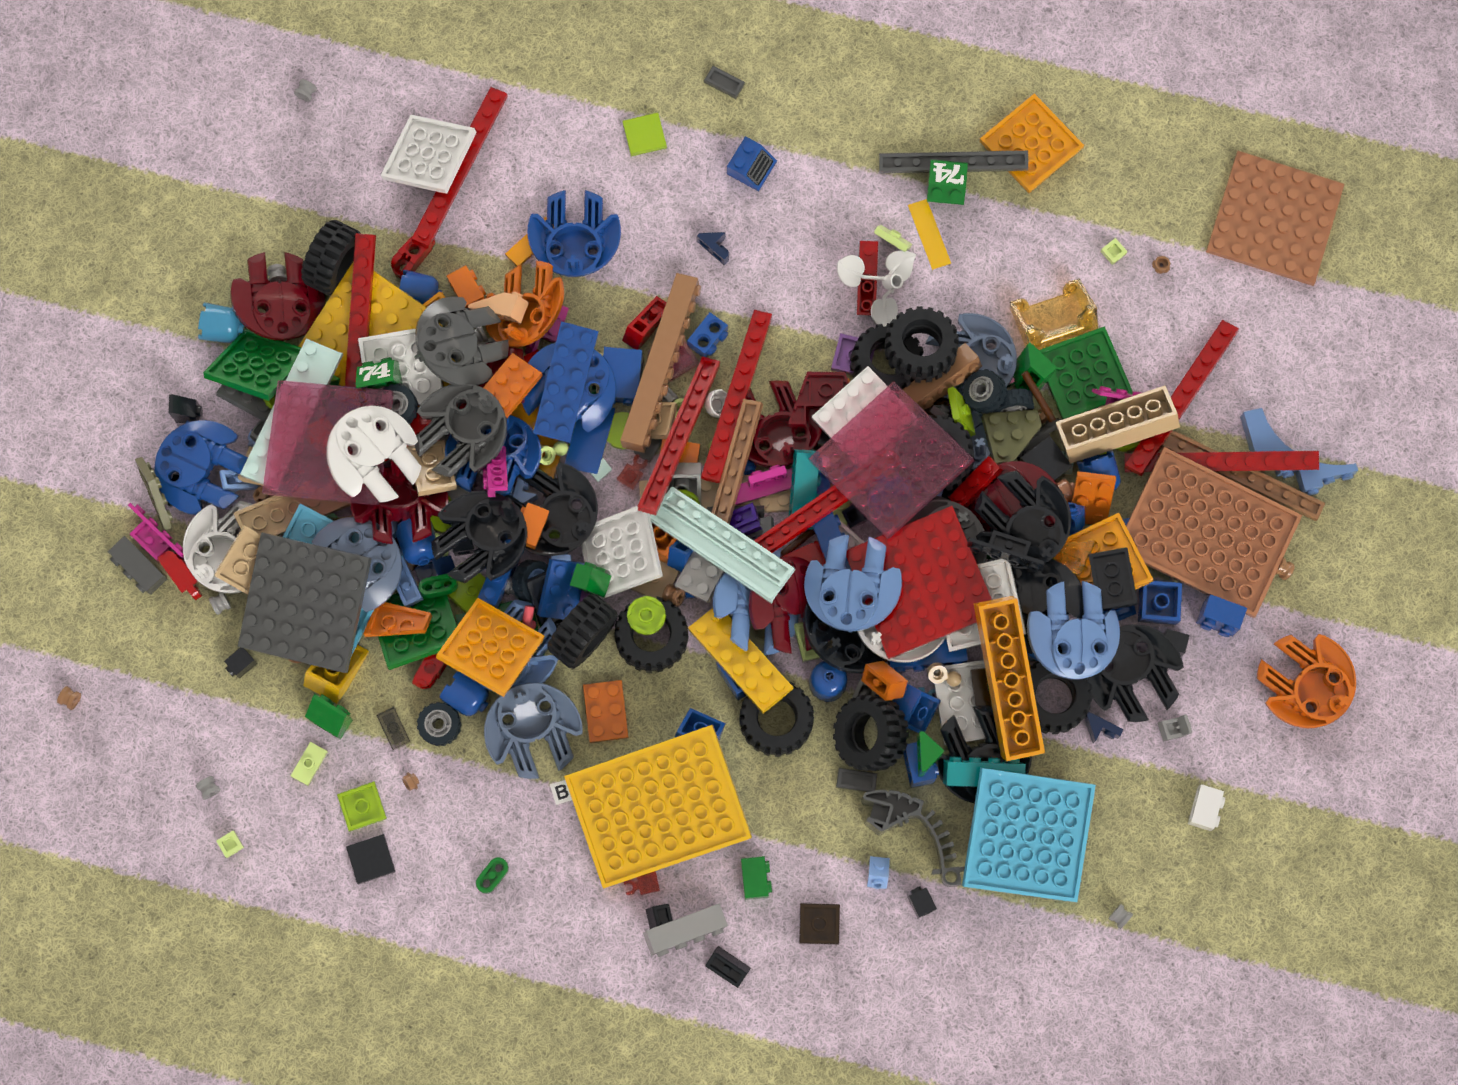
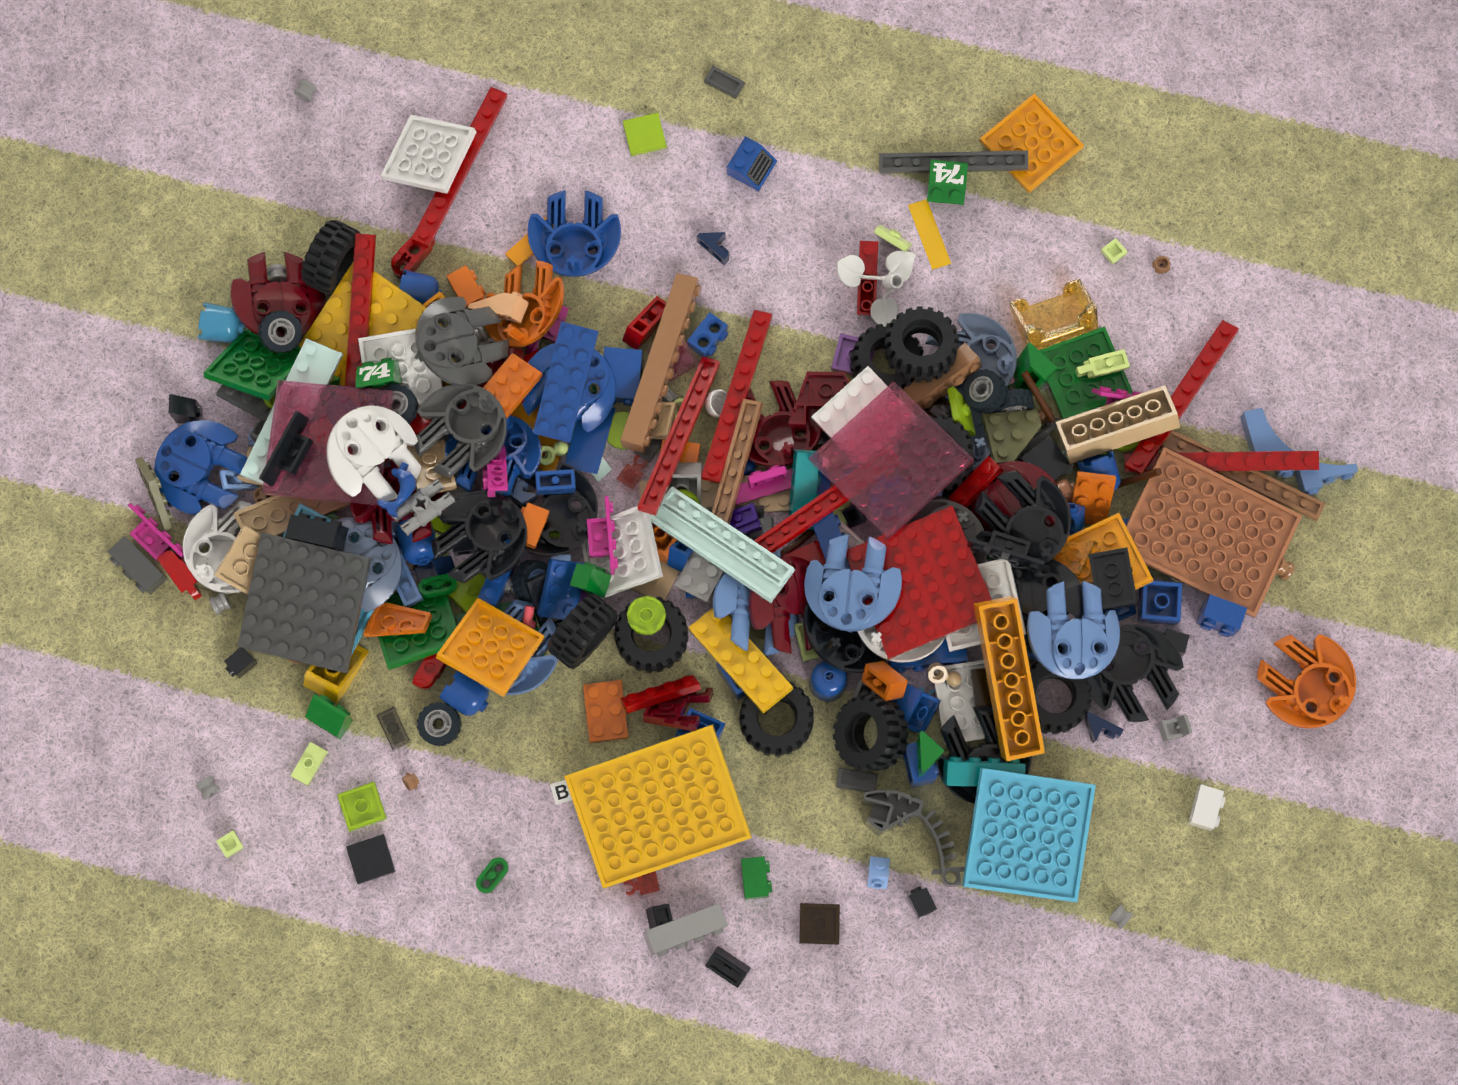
medium nougat wheel [57,686,81,710] -> none
sand blue piece [484,683,583,779] -> none
medium nougat wheel [662,584,686,606] -> none
nougat plate [1206,151,1344,286] -> none
none -> black wheel [258,311,302,353]
none -> black bracket [259,411,314,487]
none -> black brick [285,513,349,551]
none -> blue animal [377,462,417,518]
none -> light grey pin [392,479,455,536]
none -> blue brick [535,469,576,495]
none -> dark pink bracket [587,496,618,575]
none -> red plate [620,675,701,714]
none -> dark red wing [643,688,714,731]
none -> yellowish green hinge [1075,349,1130,378]
none -> reddish brown bar [1118,468,1162,488]

